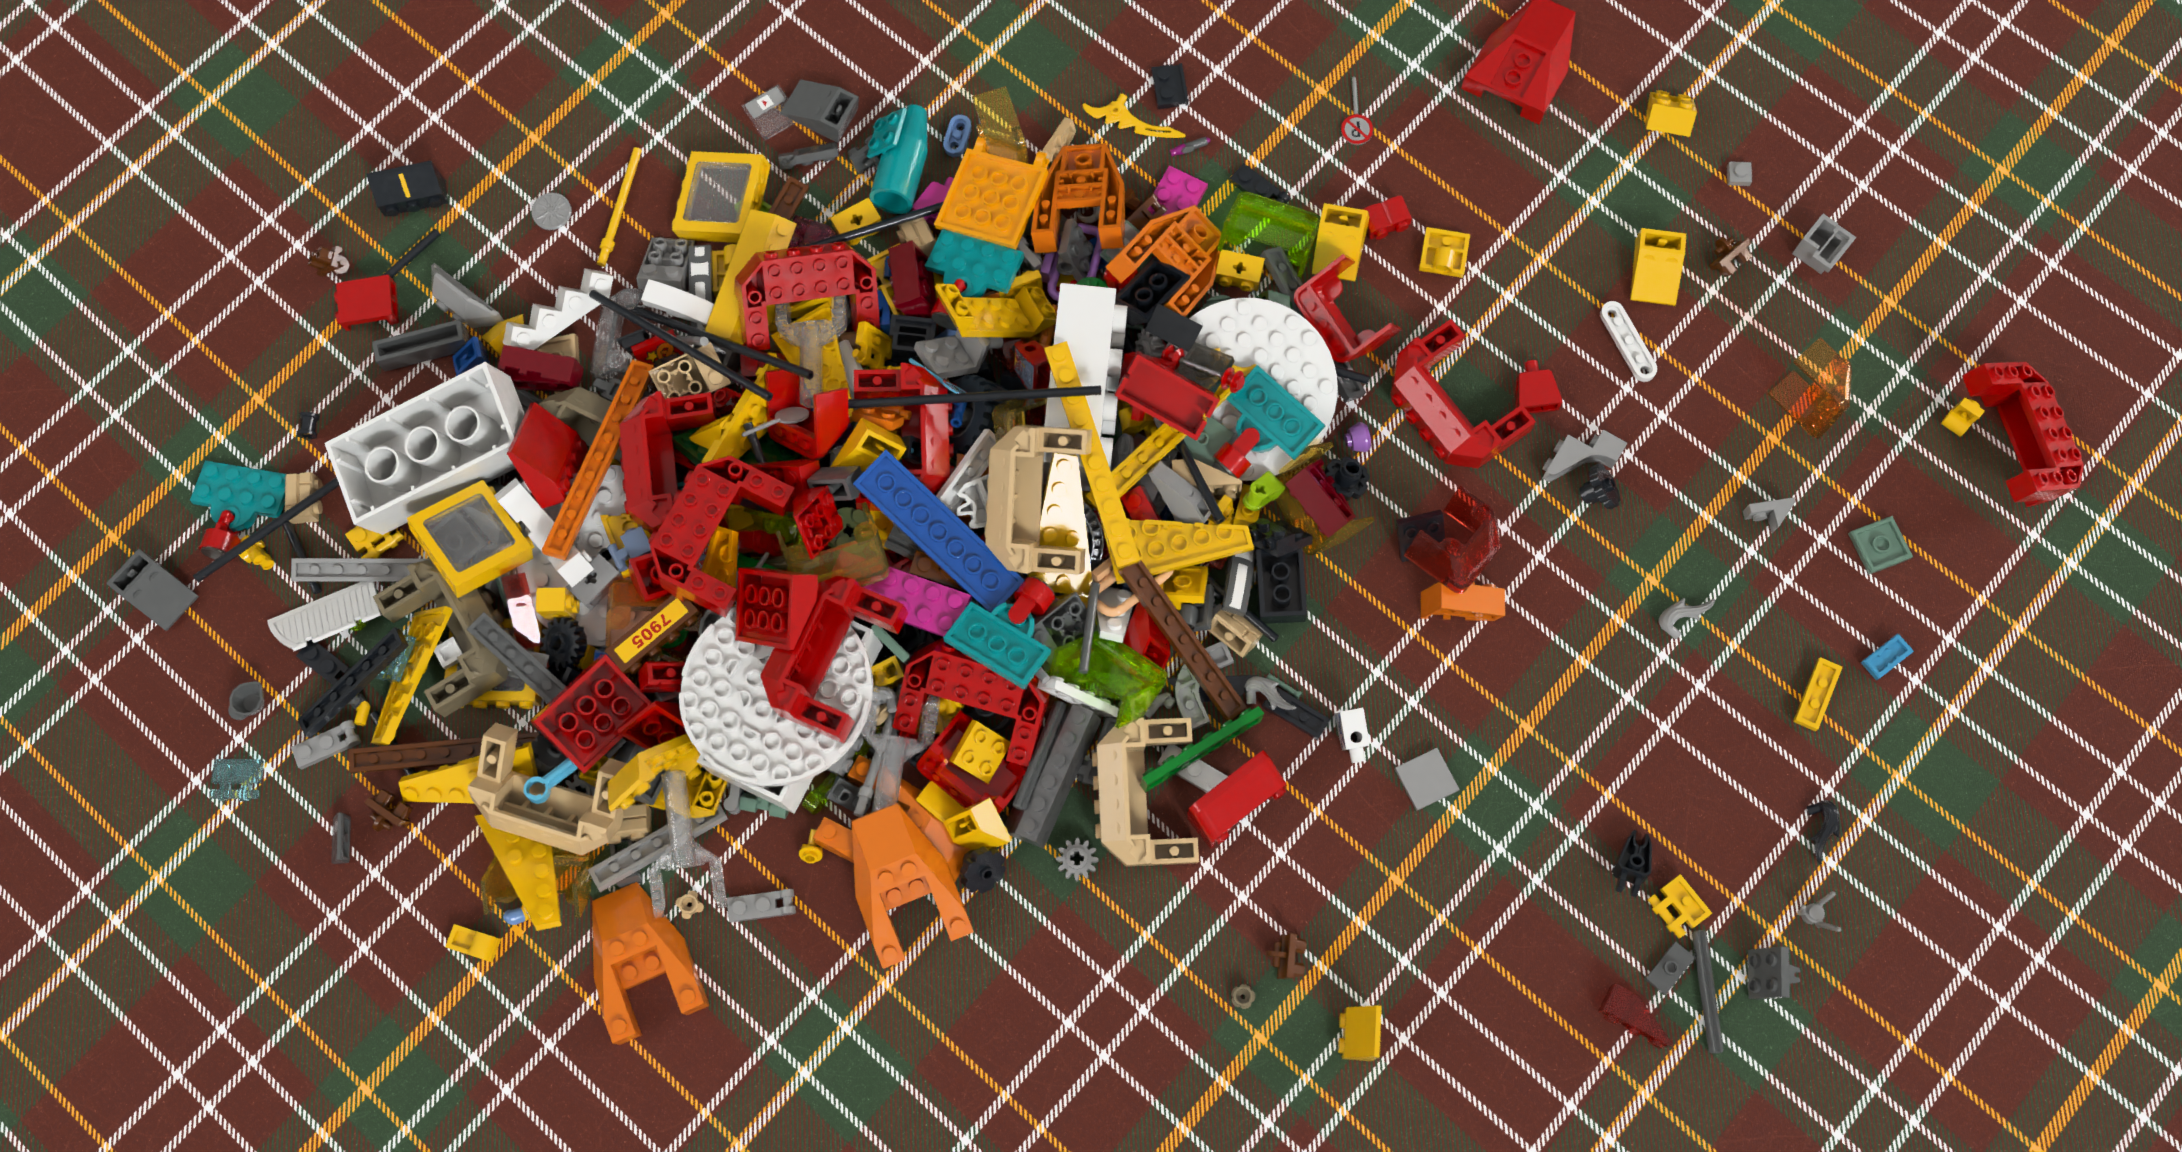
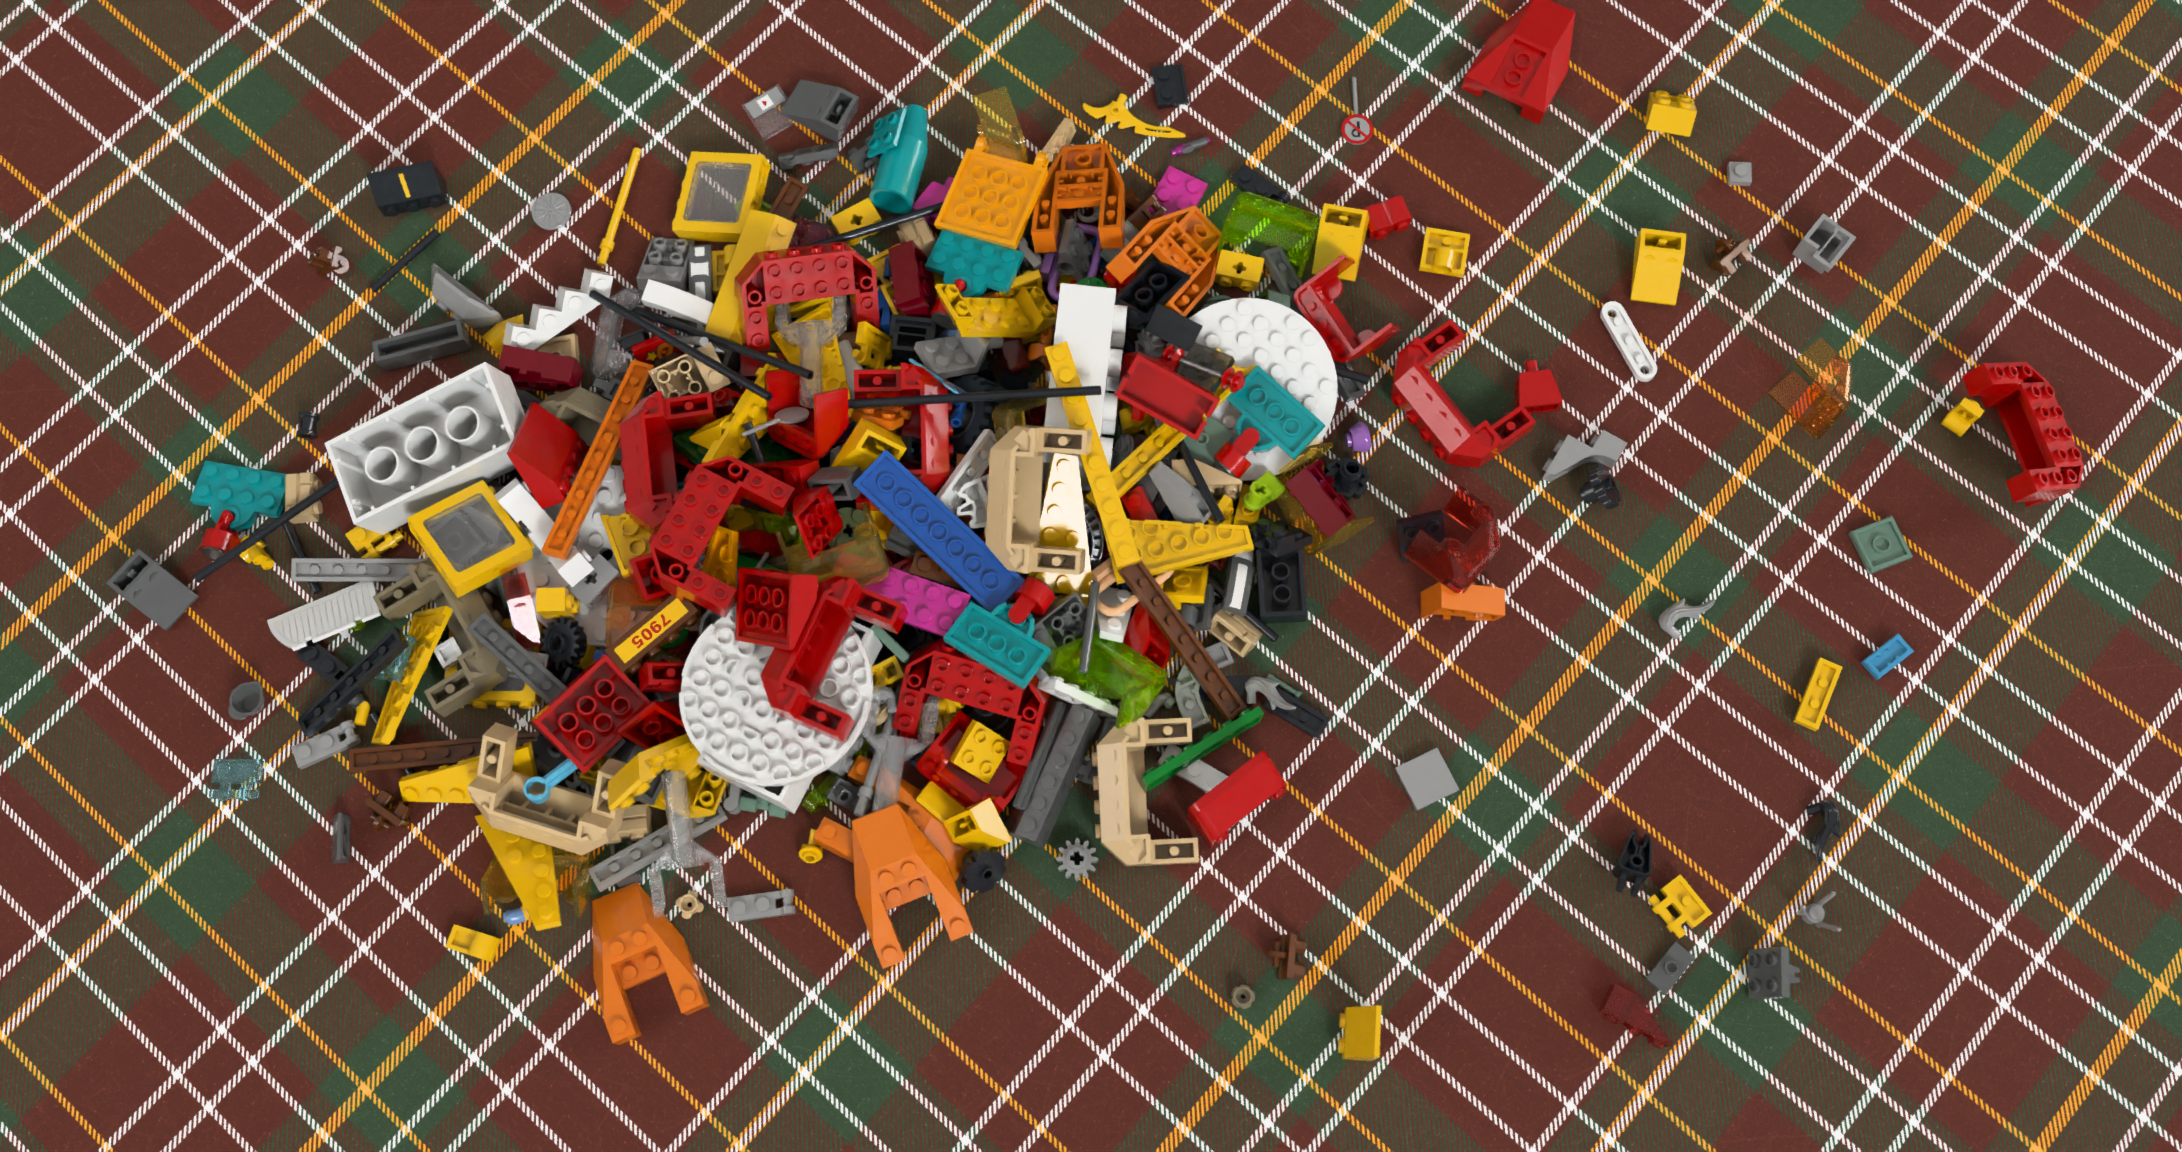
red panel [334,274,399,331] -> none
blue slope [452,336,490,376] -> none
sand blue brick [607,526,651,572] -> none
medium blue plate [943,115,972,157] -> none
red torso [1012,340,1051,389] -> none
white torso [1334,708,1370,763] -> none
dark grey axle [1692,930,1723,1054] -> none
light grey slope [1743,497,1796,533] -> none

